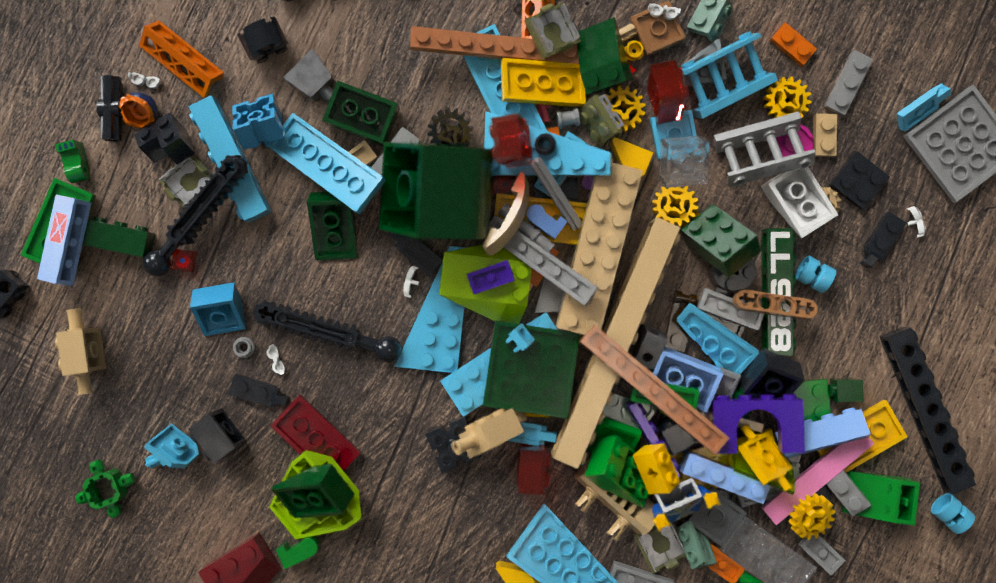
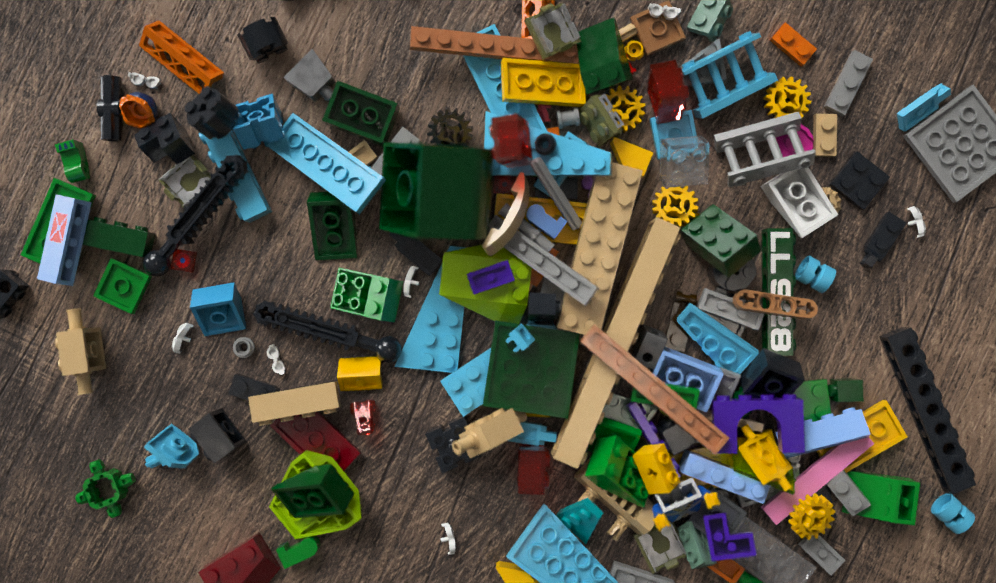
none -> green plate [93,258,152,314]
none -> white piece [172,323,193,354]
none -> black brick [184,86,239,140]
none -> tan brick [248,381,341,426]
none -> green slope [330,267,404,322]
none -> yellow panel [337,356,383,391]
none -> clear red plate [350,400,376,435]
none -> white piece [441,522,456,555]
none -> black brick [528,293,560,325]
none -> teal wing [556,498,603,544]
none -> dark purple brick [703,512,757,561]

